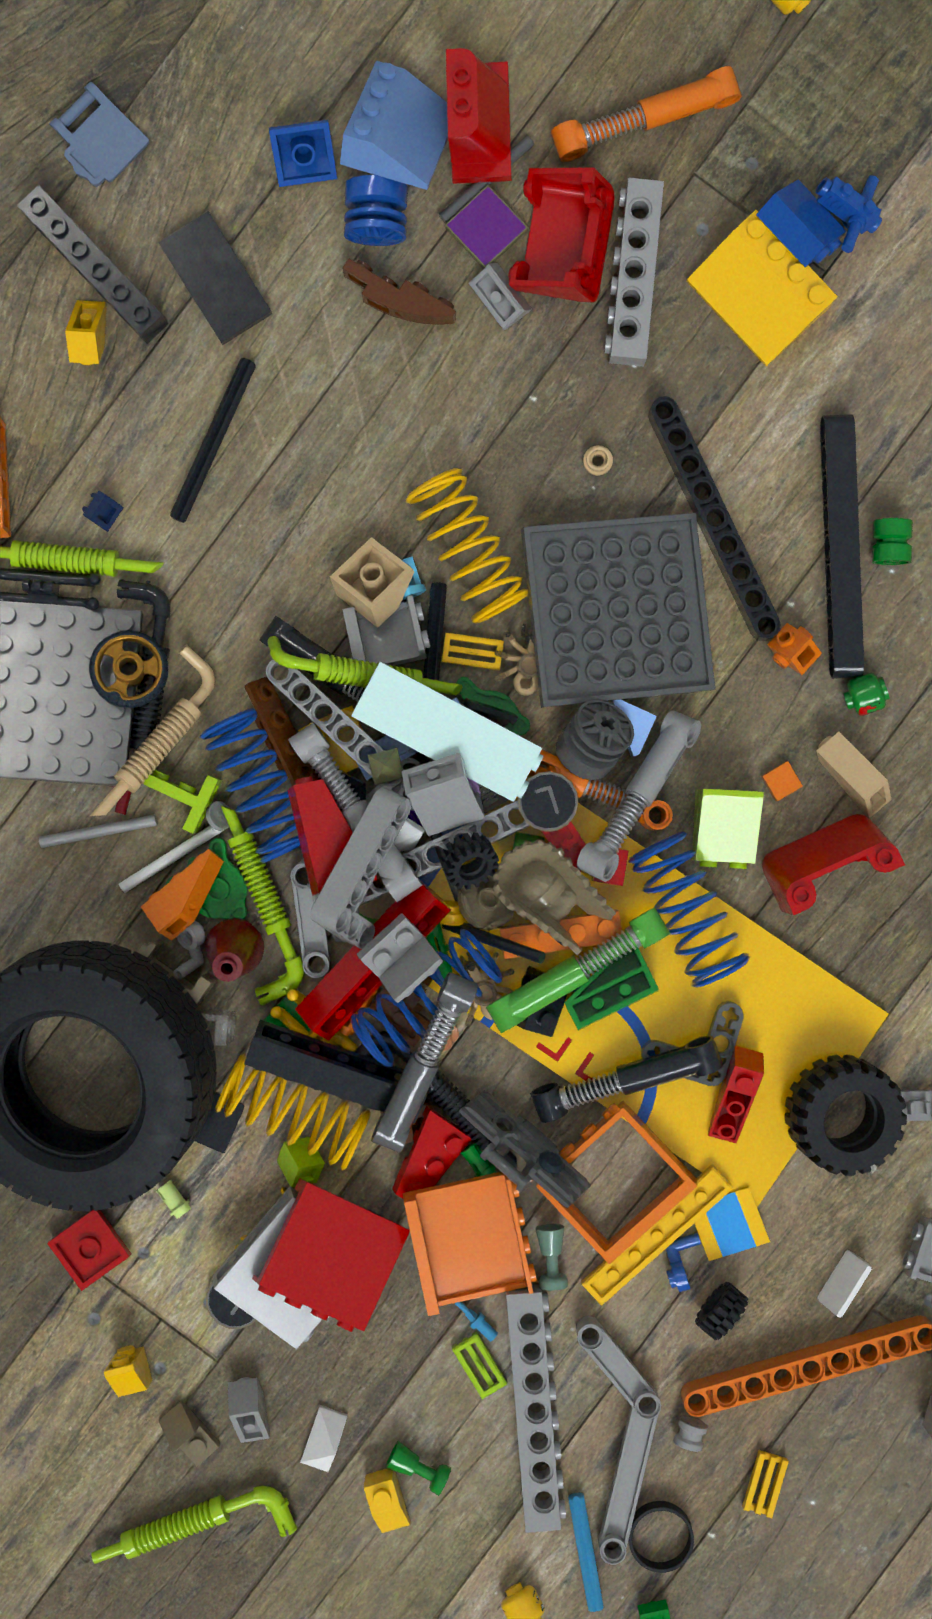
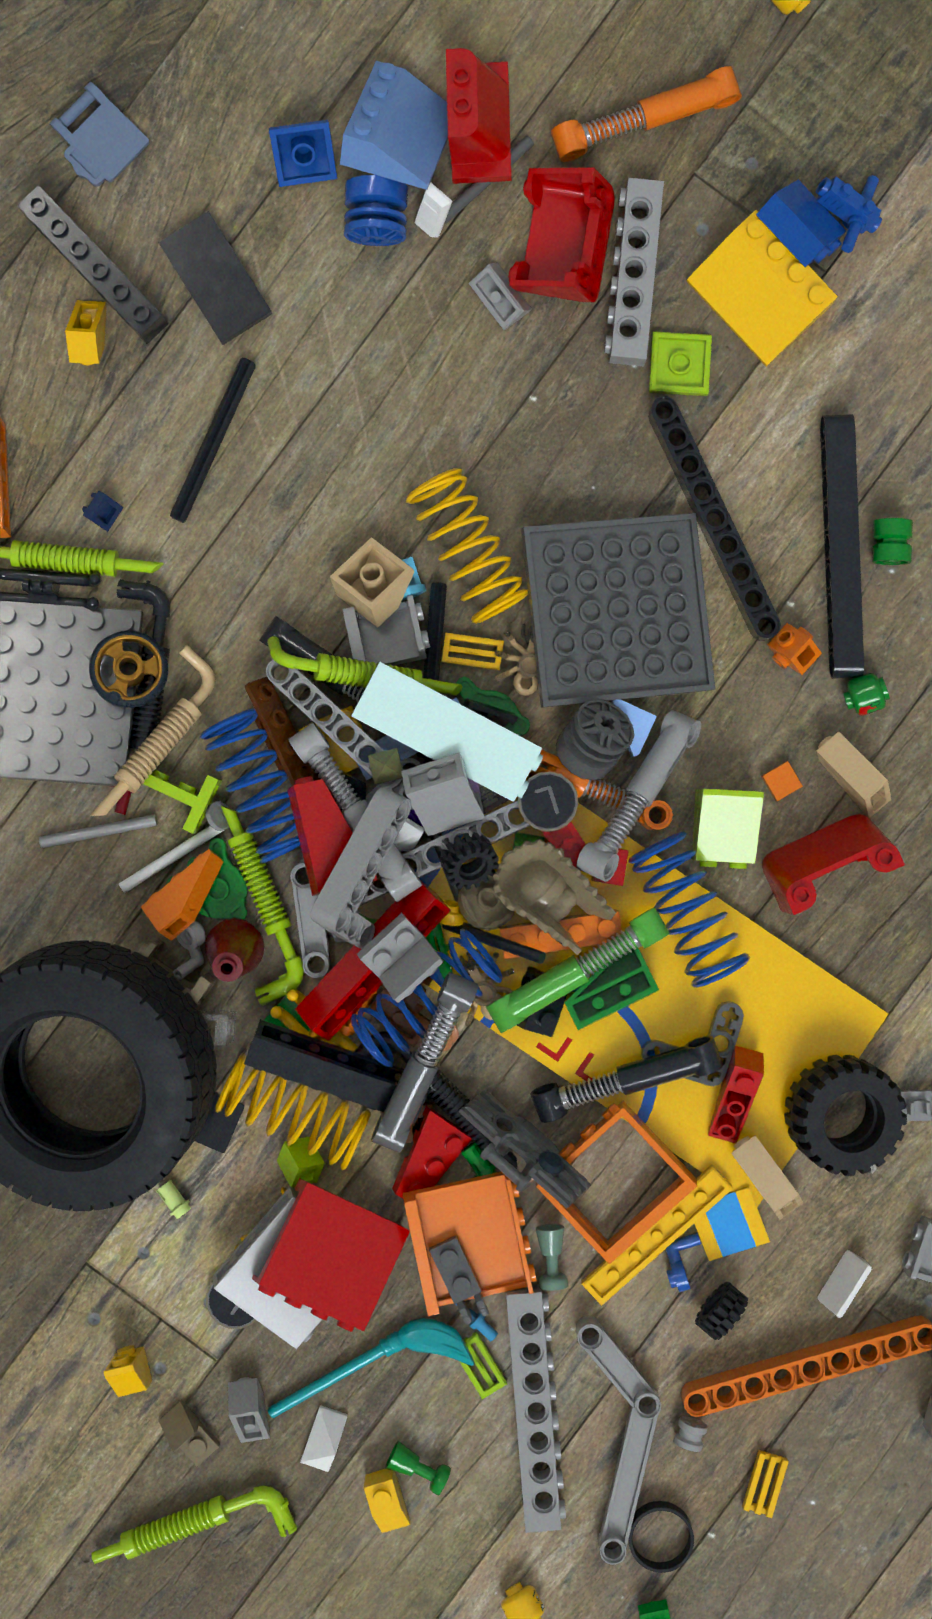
red plate [47,1209,132,1291] -> none
reddish brown slope [342,258,456,325] -> none
dark purple tile [445,185,528,269] -> none
dark azure axle [568,1492,604,1612] -> none
tan plate [583,445,613,476] -> none
none -> teal piece [268,1318,475,1418]
none -> white tile [414,182,452,237]
none -> dark grey hinge [429,1236,489,1325]
none -> lime tile [649,332,712,396]
none -> tan slope [731,1135,804,1220]

